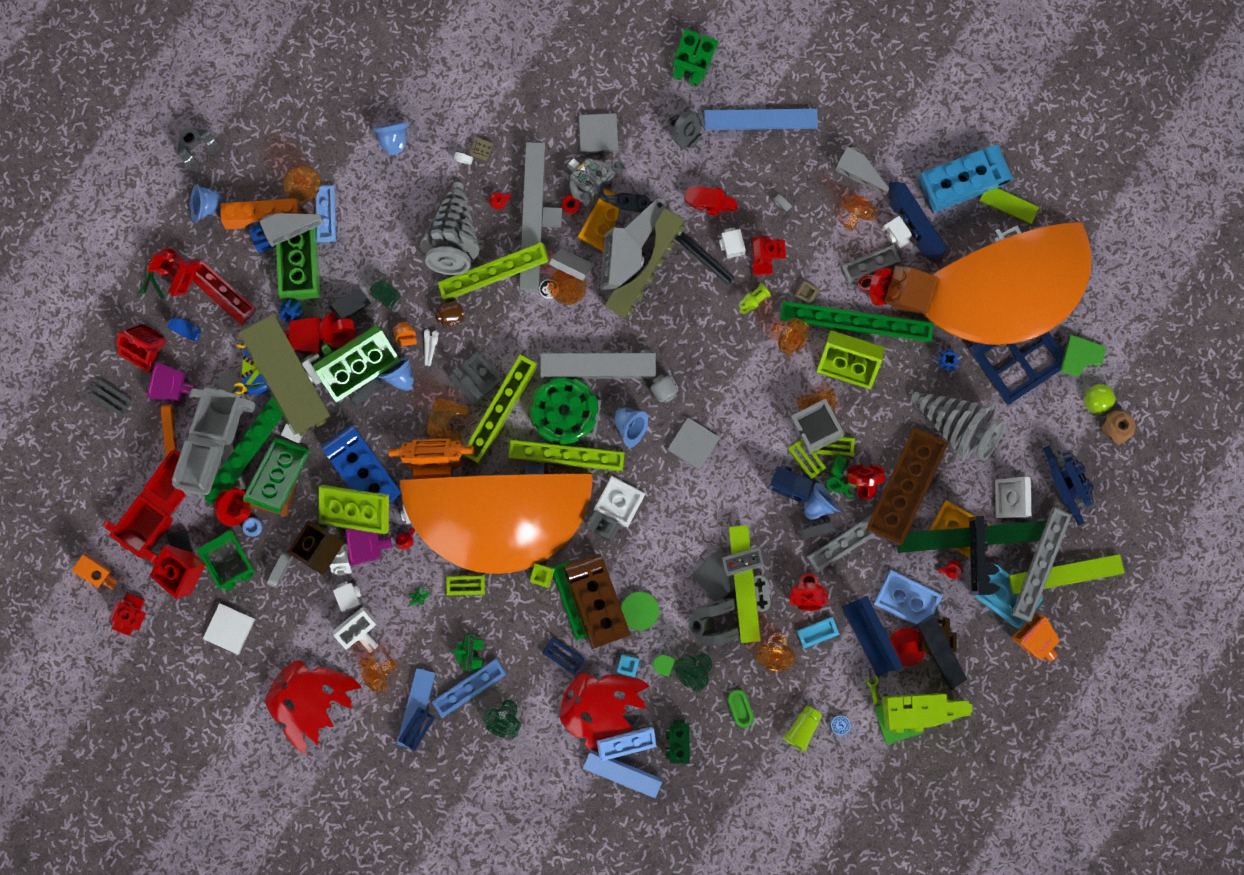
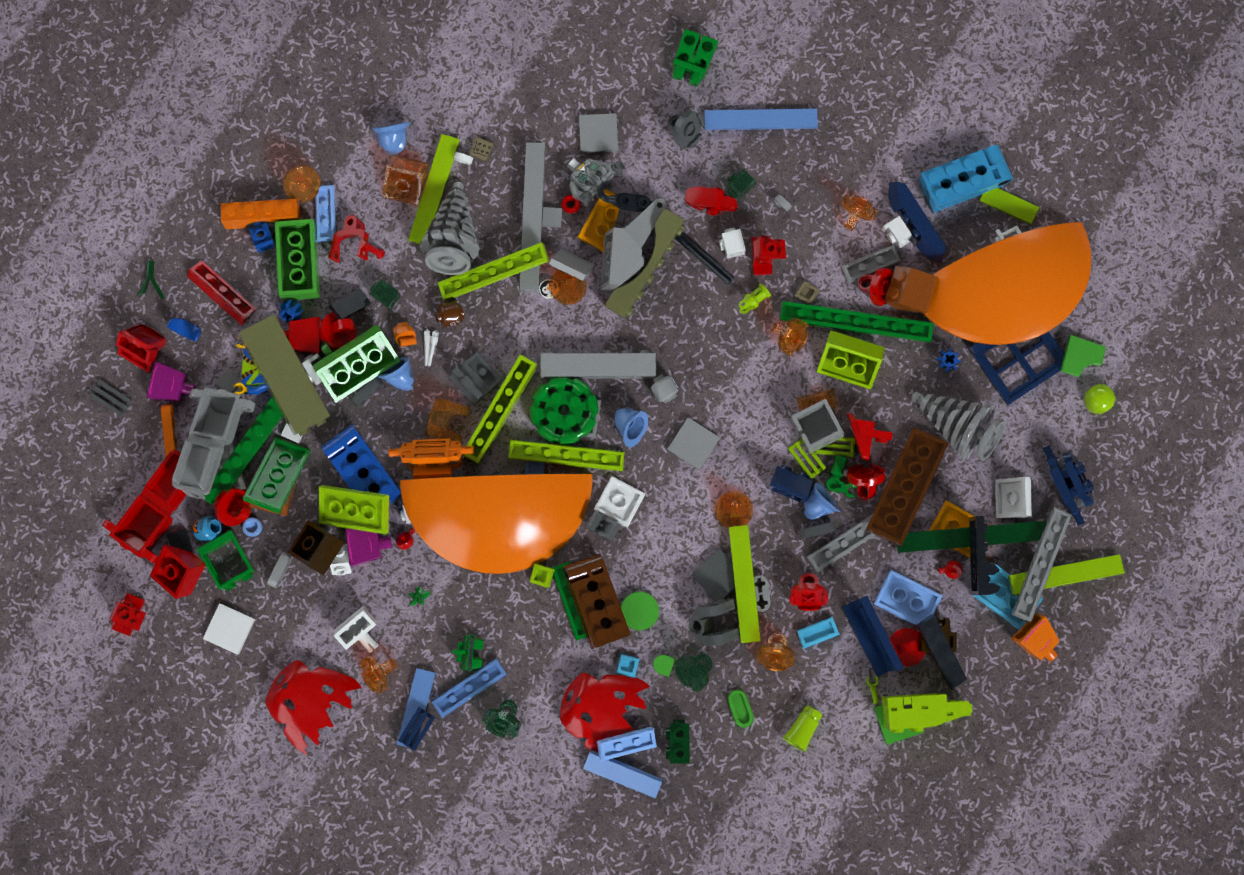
orange torso [71,553,119,591] -> none
red tile [147,247,200,296] -> none
dark grey piece [177,128,222,172] -> none
medium blue piece [190,184,225,223] -> none
light grey slope [259,213,324,246] -> none
white brick [333,581,362,612] -> none
lime tile [446,575,485,596] -> none
red piece [489,192,511,210] -> none
dark blue tile [542,637,585,675] -> none
slope [722,547,765,576] -> none
light blue tile [831,716,851,735] -> none
light grey slope [835,147,889,196] -> none
medium nougat piece [1101,411,1136,444] -> none
none -> dark azure head [193,516,222,542]
none -> red piece [328,215,385,263]
none -> clear orange slope [383,154,429,206]
none -> lime tile [408,134,460,245]
none -> clear orange tile [715,491,753,529]
none -> clear green brick [726,168,757,201]
none -> red piece [846,413,893,460]

